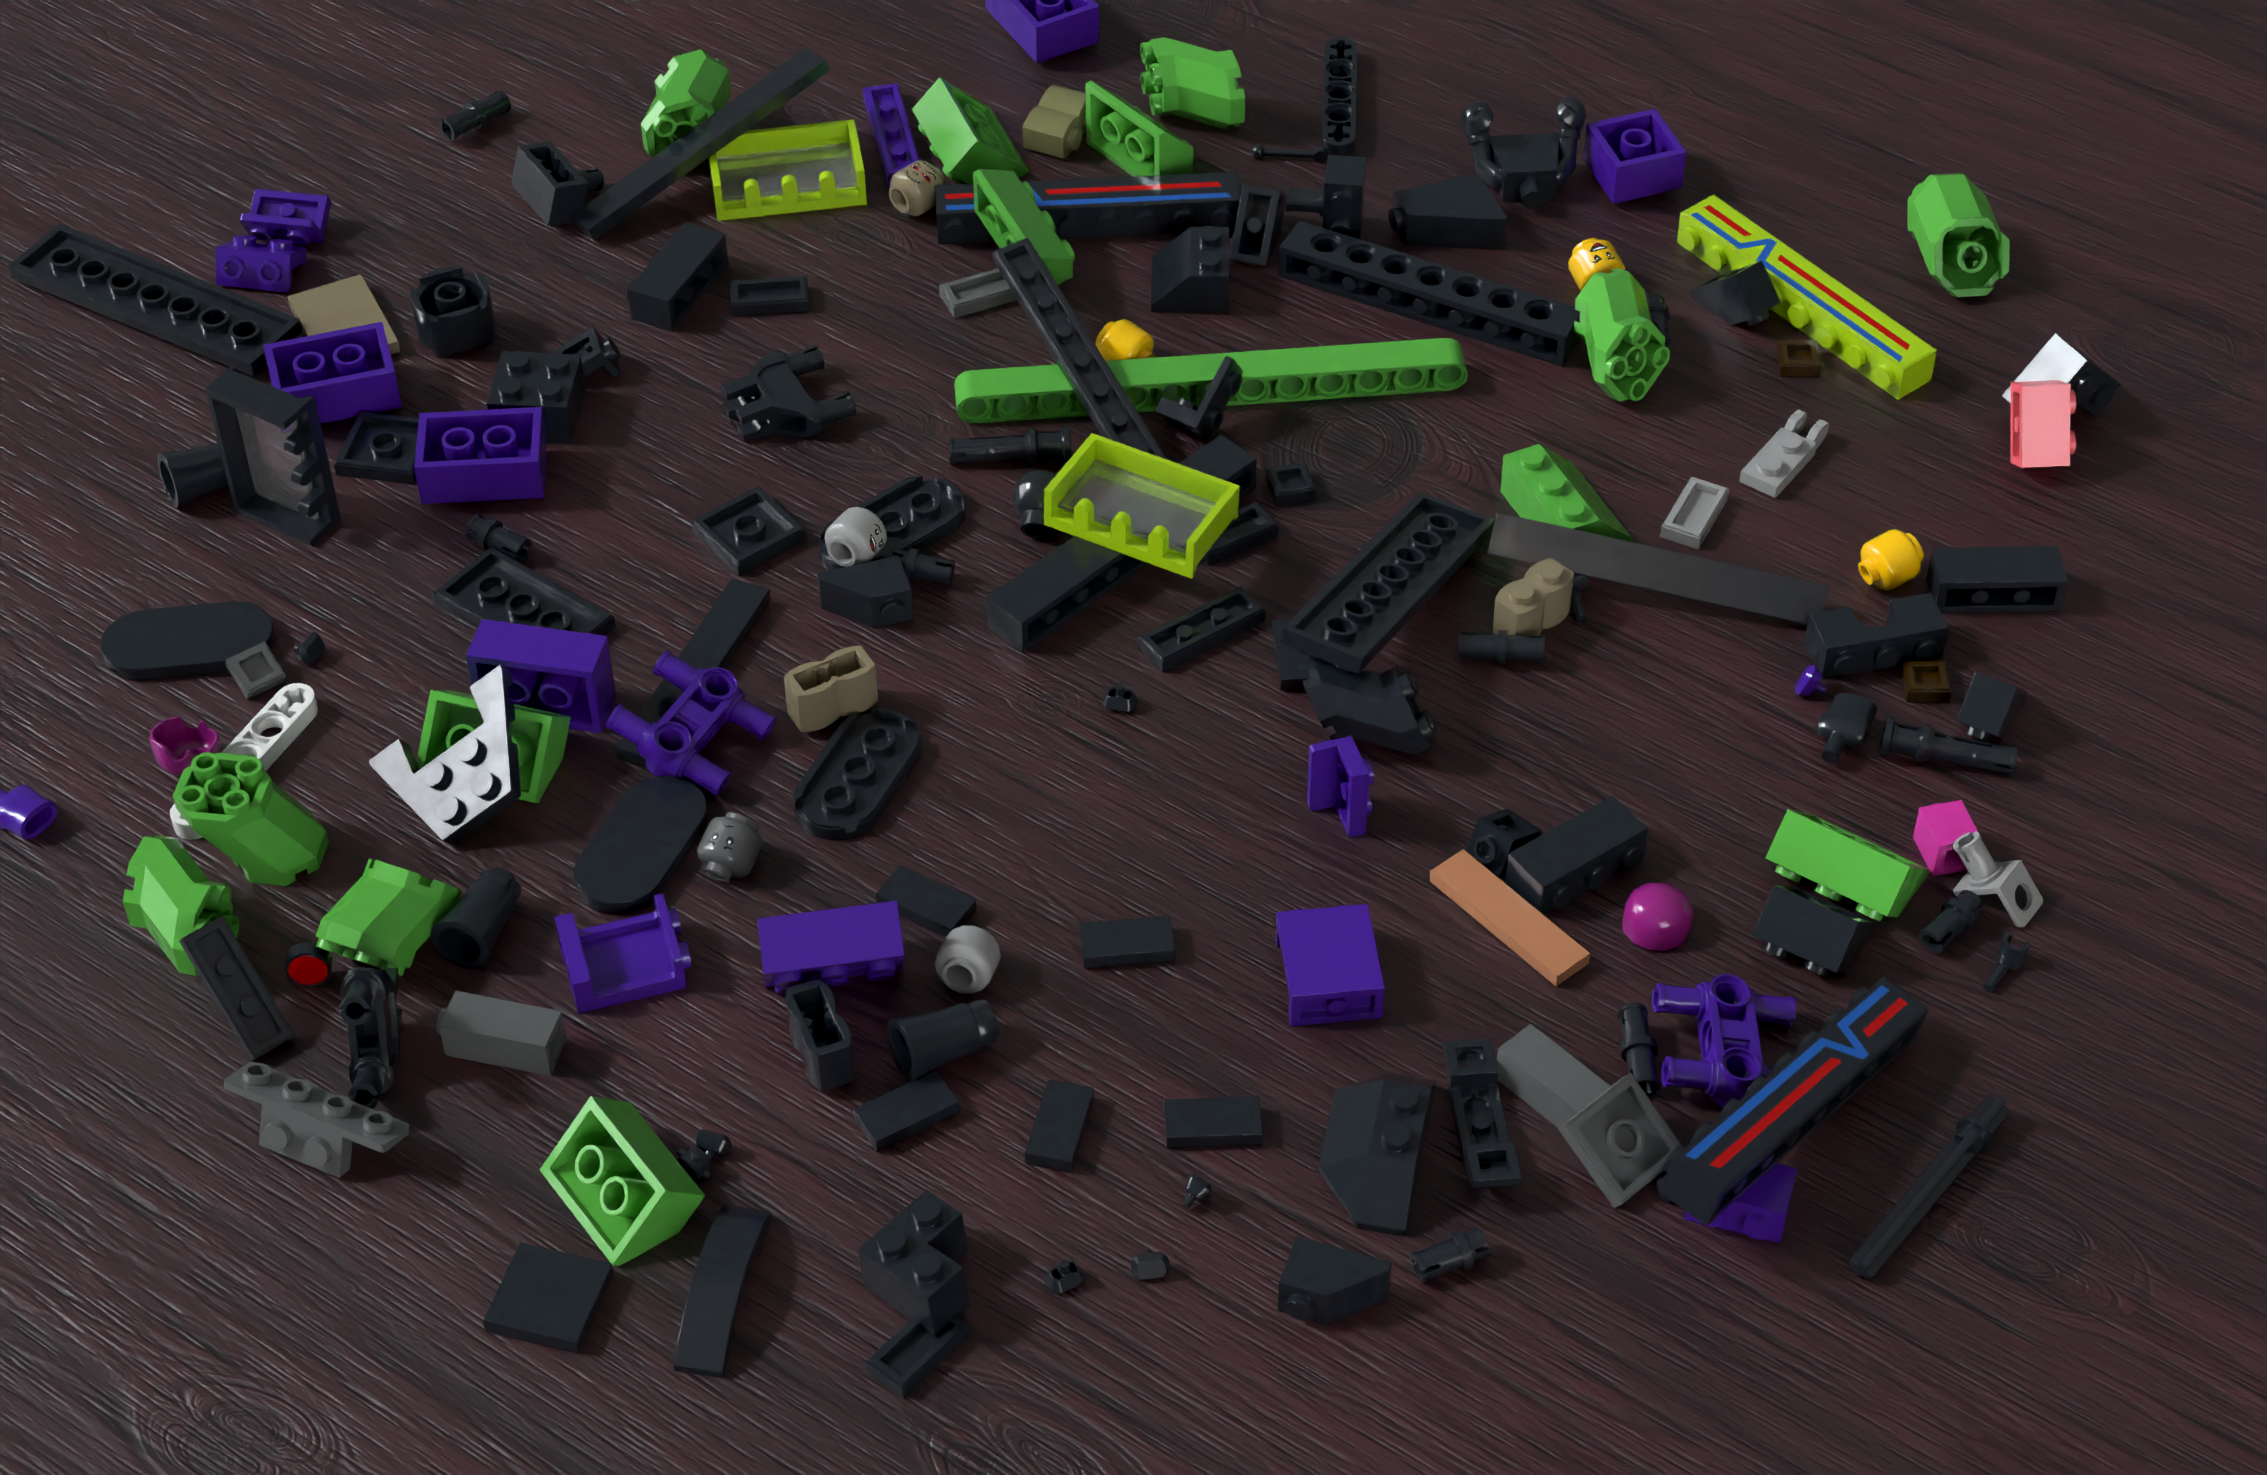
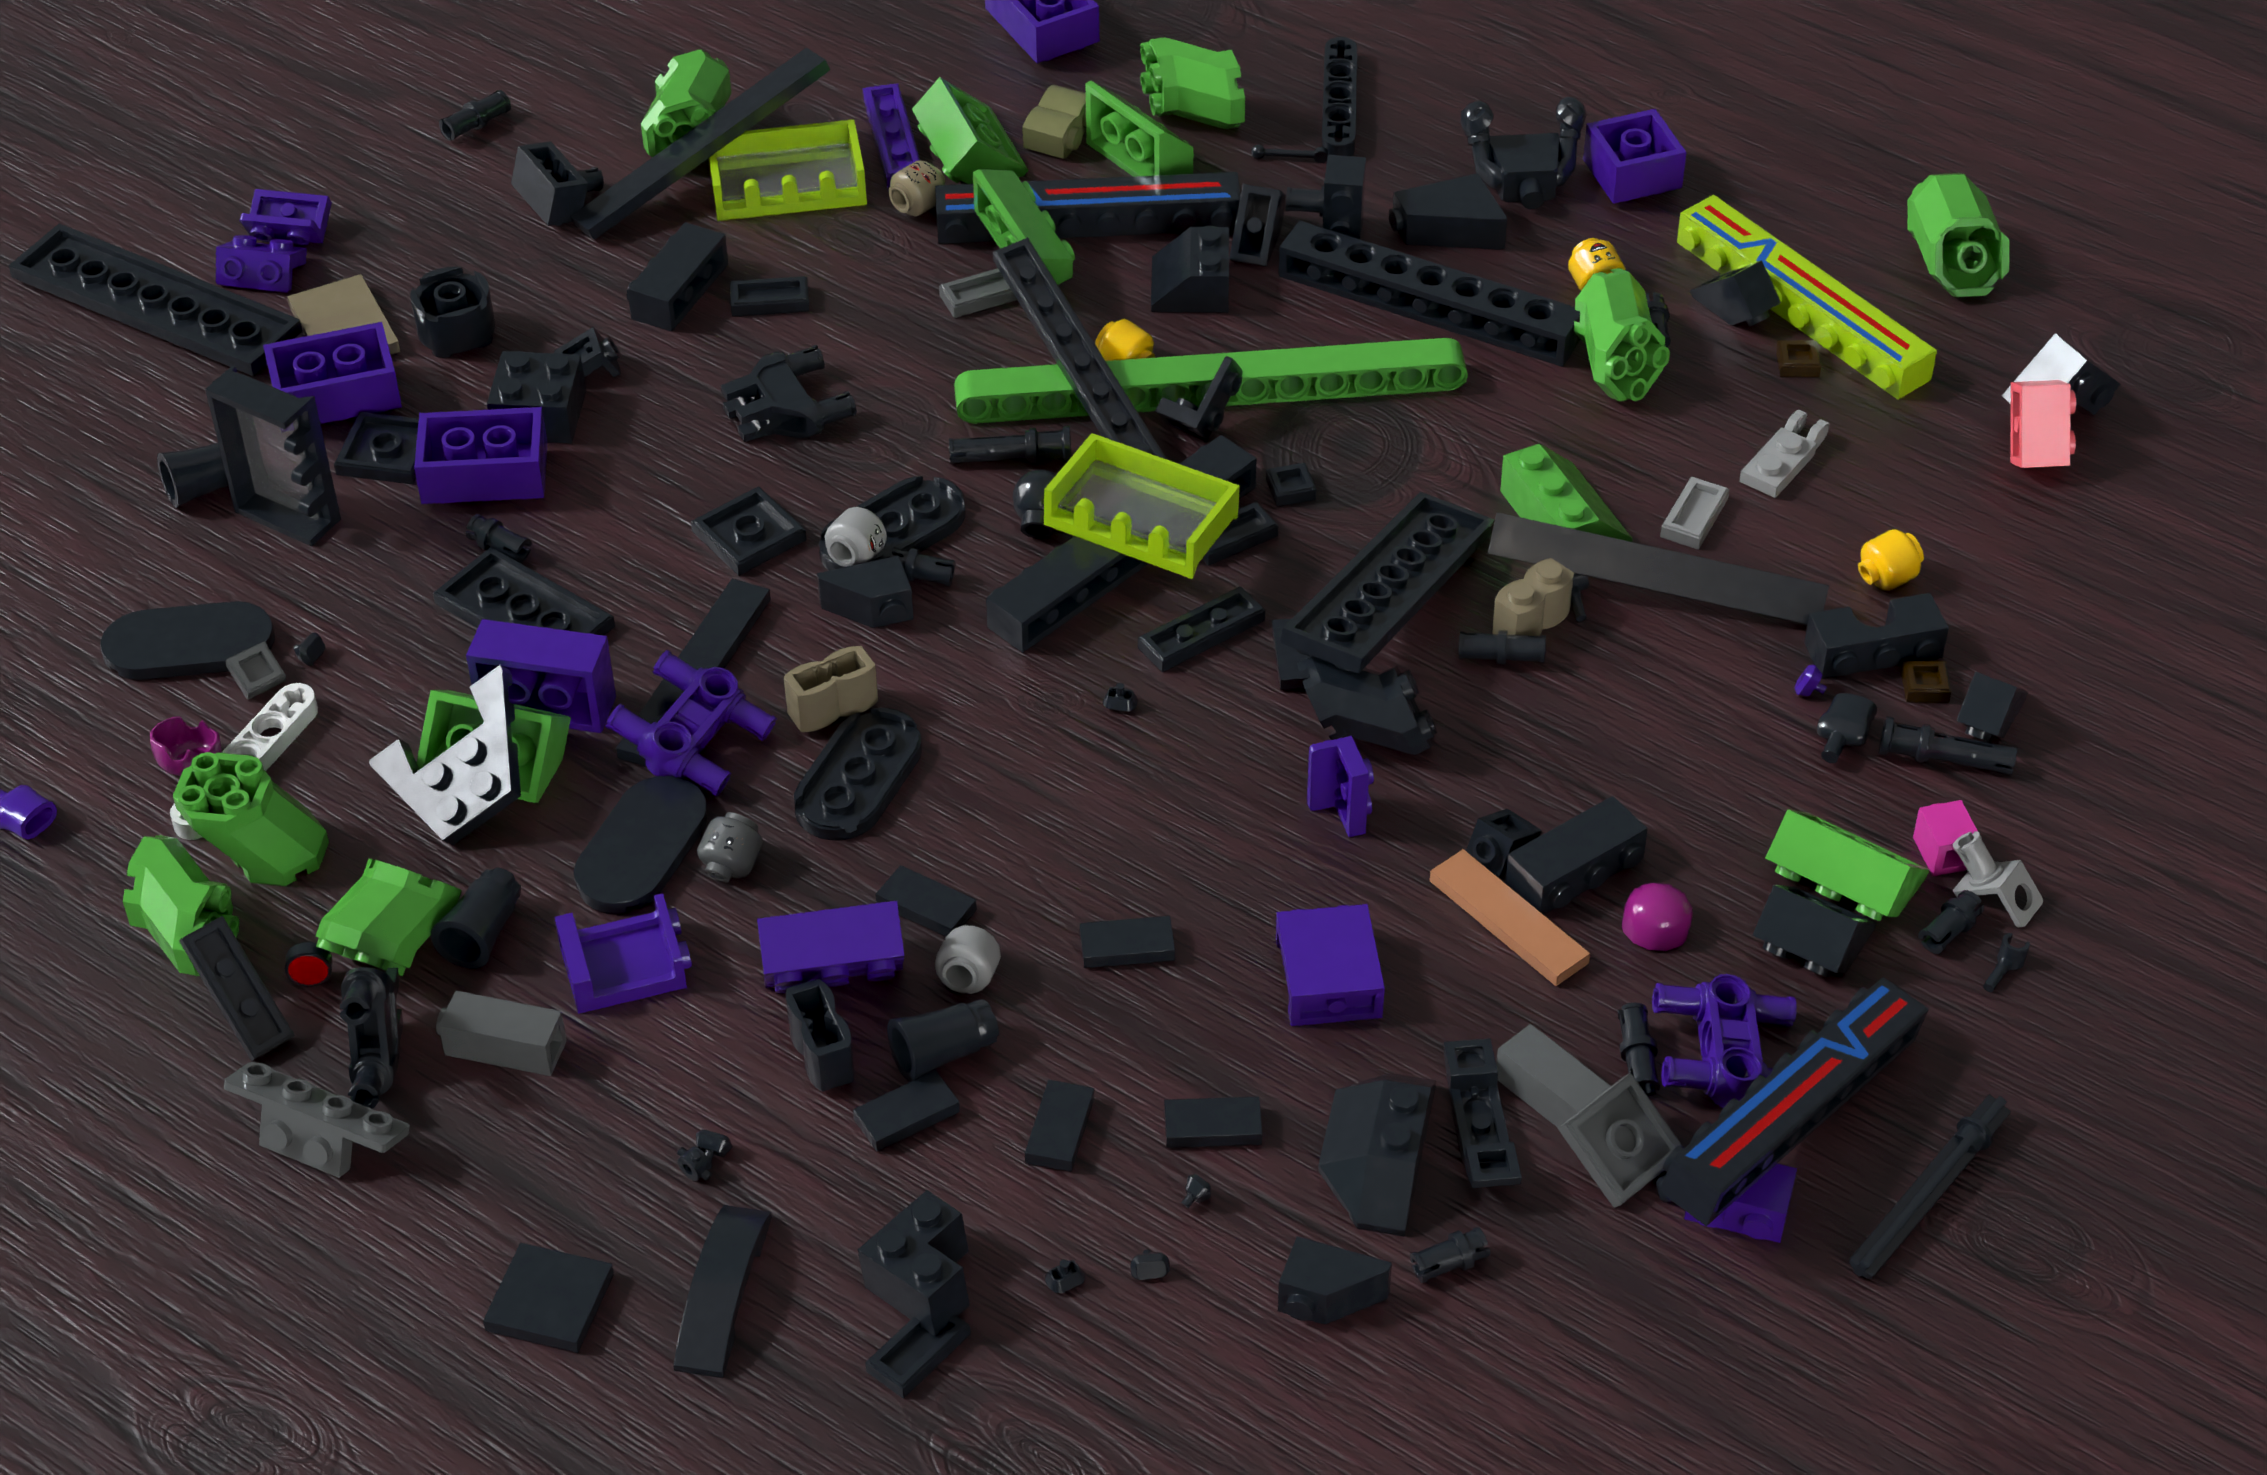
bright green slope [540,1096,705,1266] -> none
black brick [1926,546,2067,613] -> none

